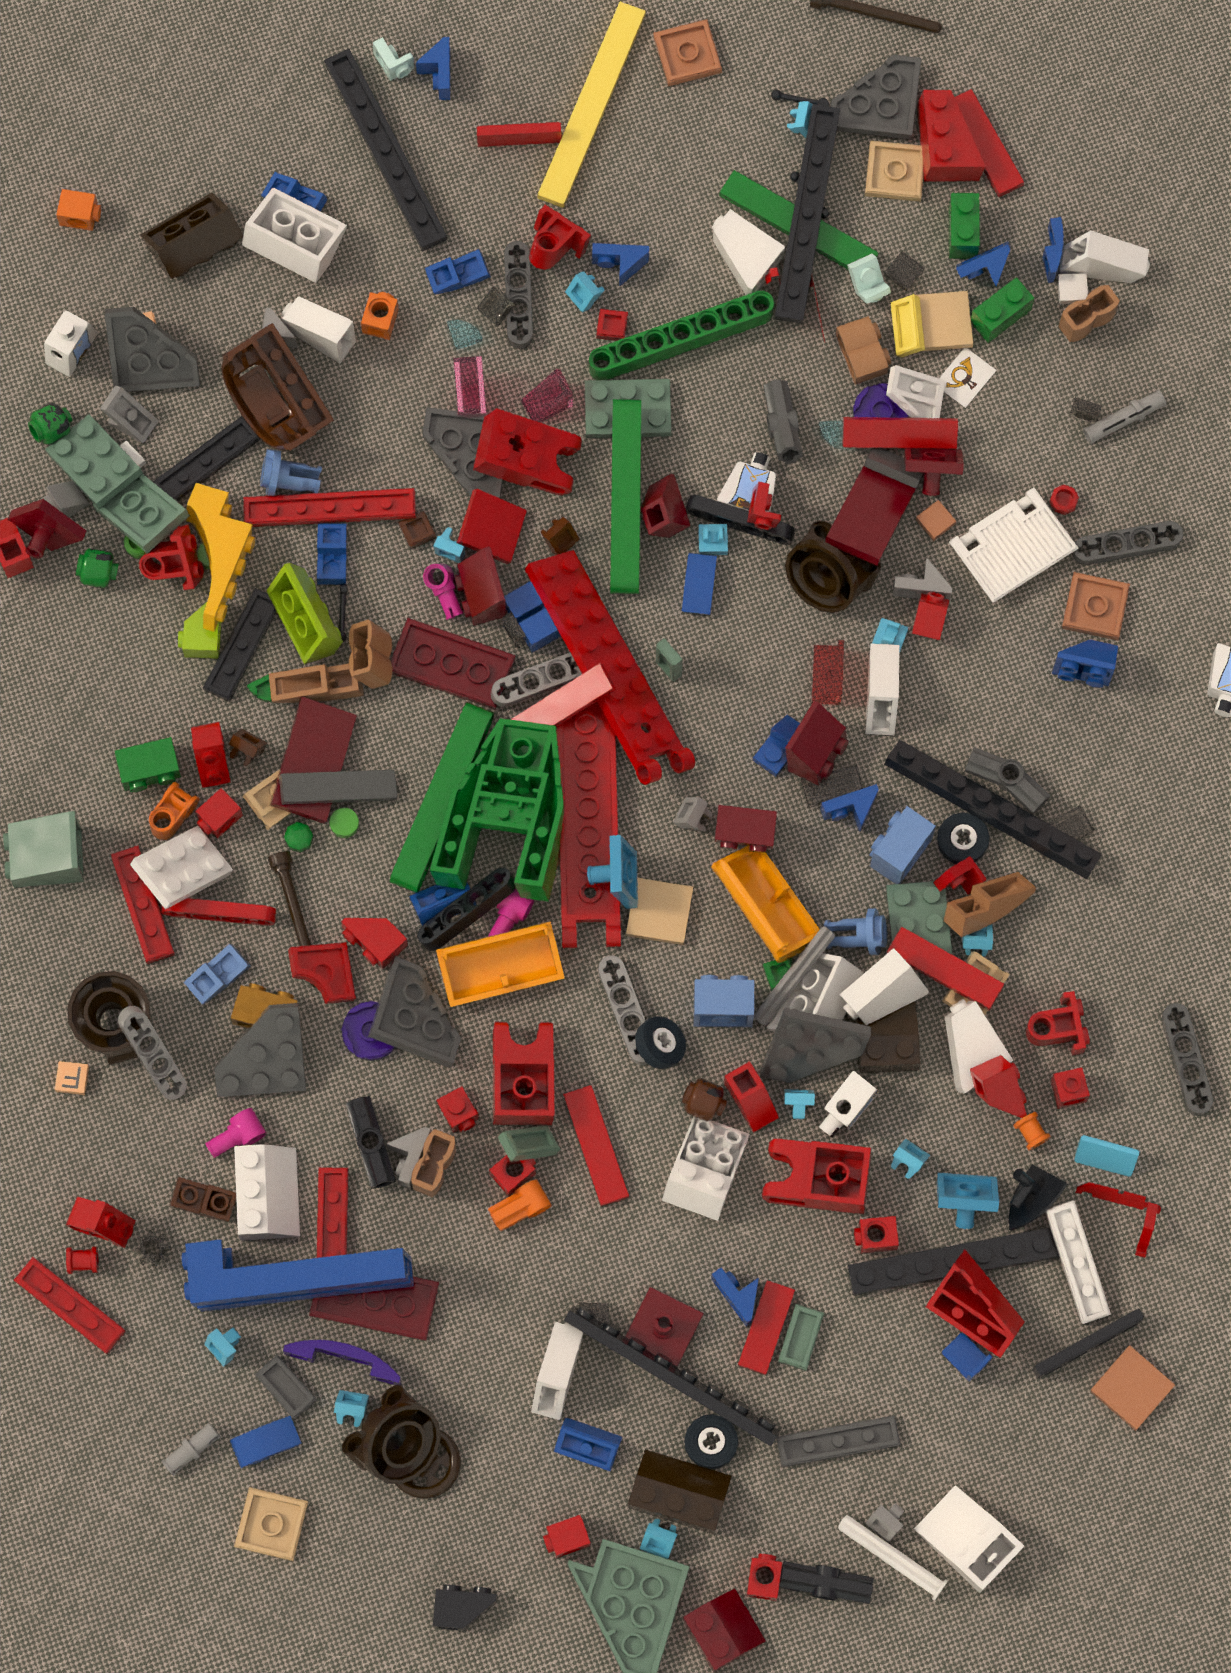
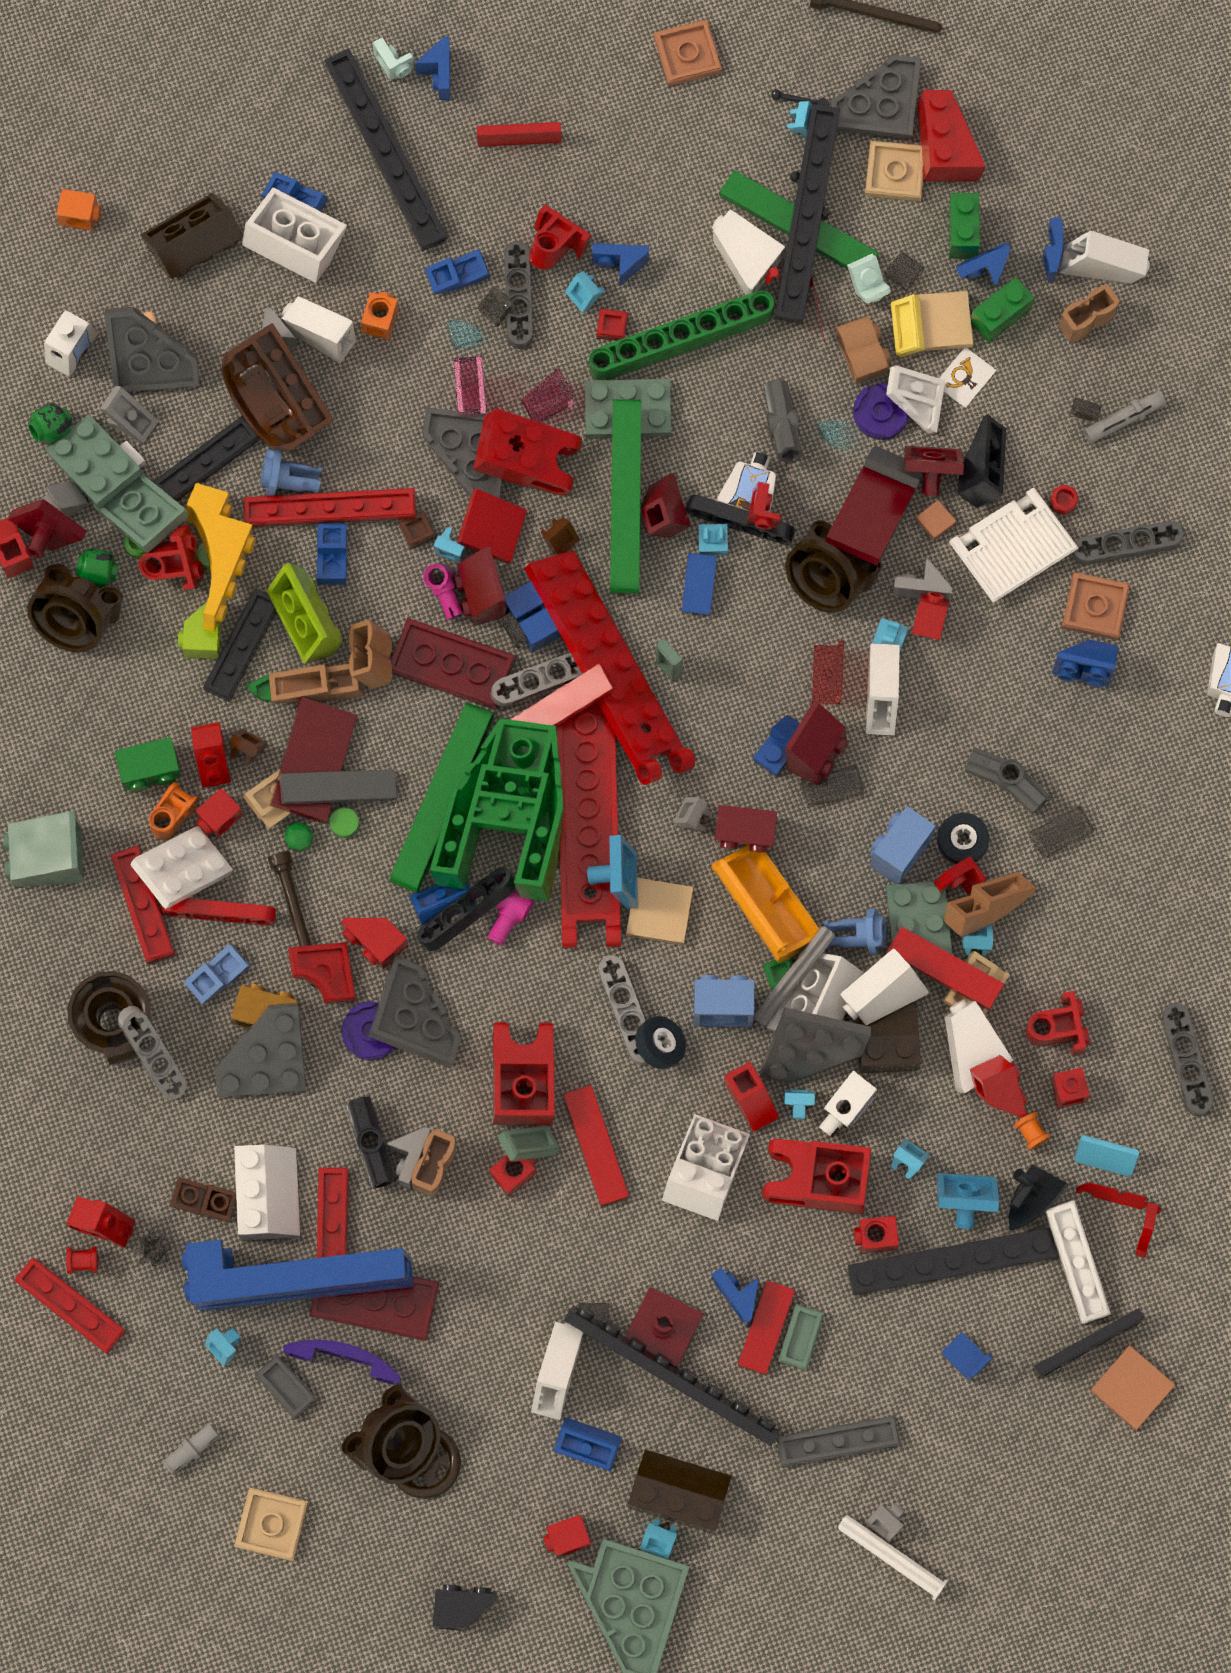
light nougat tile [55,1061,89,1095] -> none
dark pink pin [205,1108,267,1158] -> none
blue slope [230,1416,301,1468] -> none
medium azure tile [334,1390,369,1427] -> none
black hinge [339,584,347,642] -> none
light orange container [436,921,565,1007] -> none
red bracket [436,1086,479,1133] -> none
orange piece [488,1179,552,1232] -> none
light yellow tile [537,2,646,208] -> none
reddish brown head [681,1078,727,1122] -> none
dark red slope [683,1588,766,1673] -> none
black bush [684,1414,738,1469] -> none
red brick [746,1554,782,1601] -> none
black piece [779,1561,874,1604] -> none
blue slope [820,784,879,832] -> none
red tile [842,417,958,449] -> none
black plate [884,740,1102,879] -> none
white slope [914,1485,1024,1593] -> none
red wedge [925,1249,1025,1358] -> none
red tile [954,89,1024,197] -> none
white tile [1057,273,1088,304] -> none
none -> dark brown piece [27,564,123,652]
none -> black slope [958,414,1006,508]

